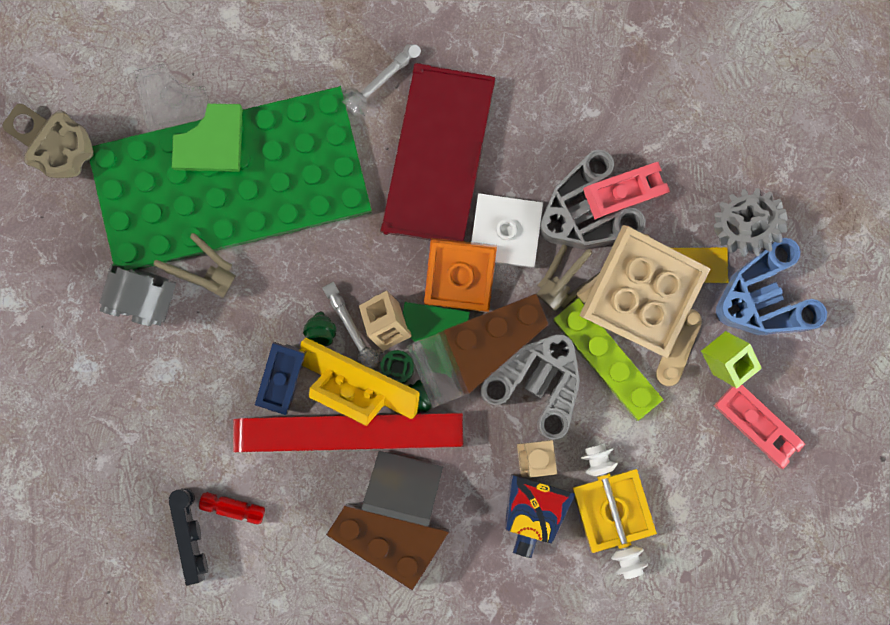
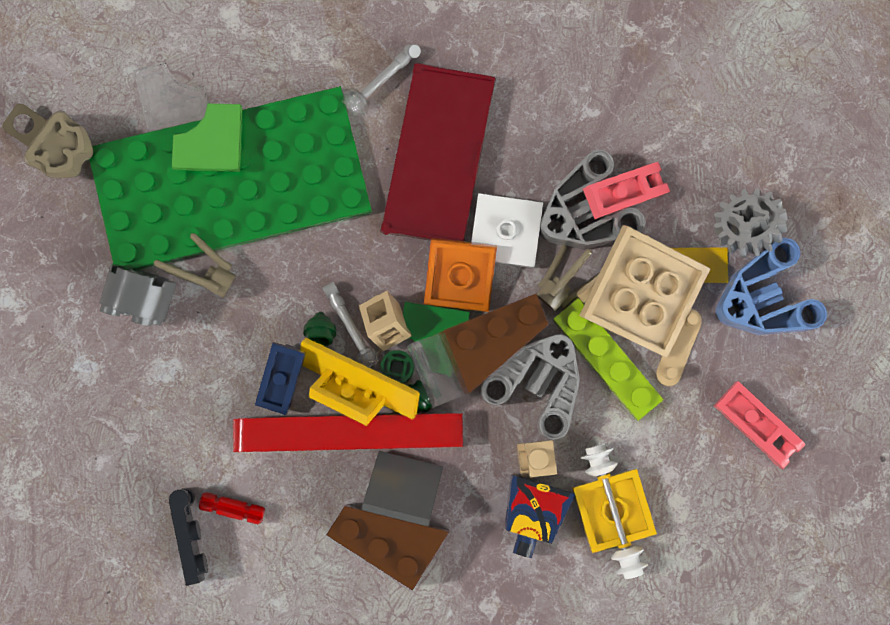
lime brick [701,331,762,388] -> none

